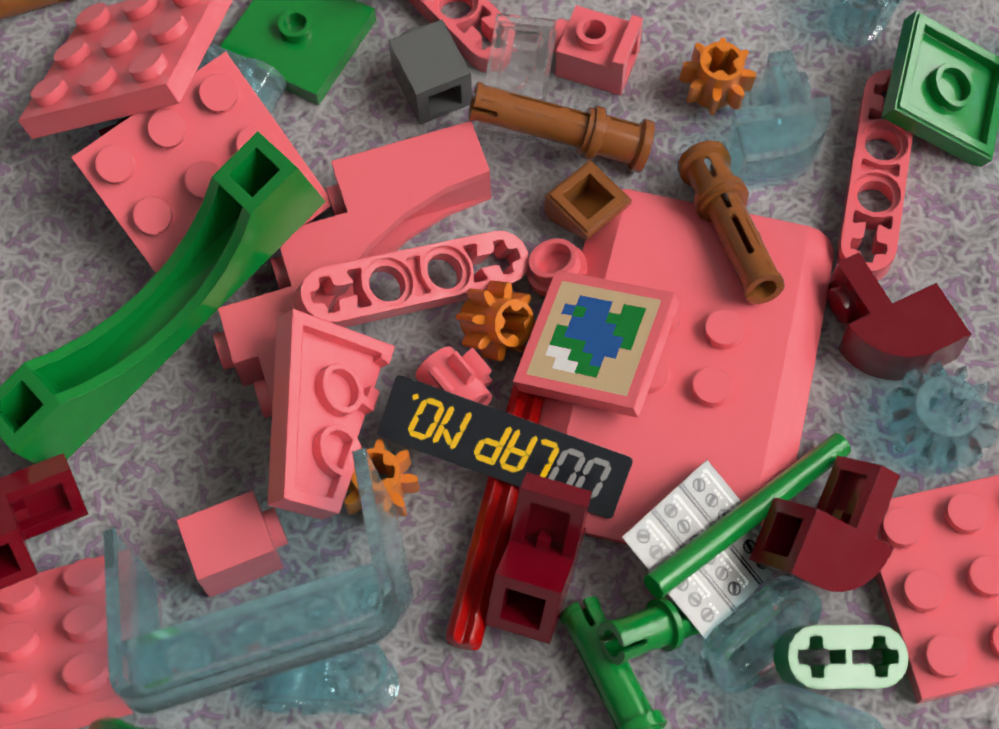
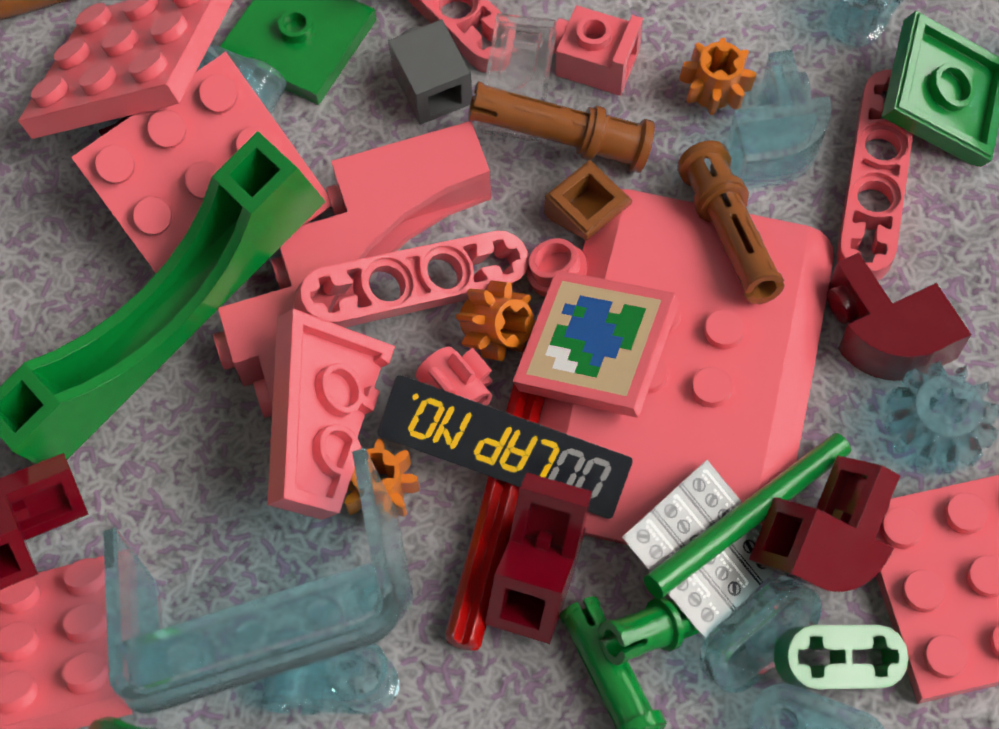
coral brick [176,491,289,598] -> none

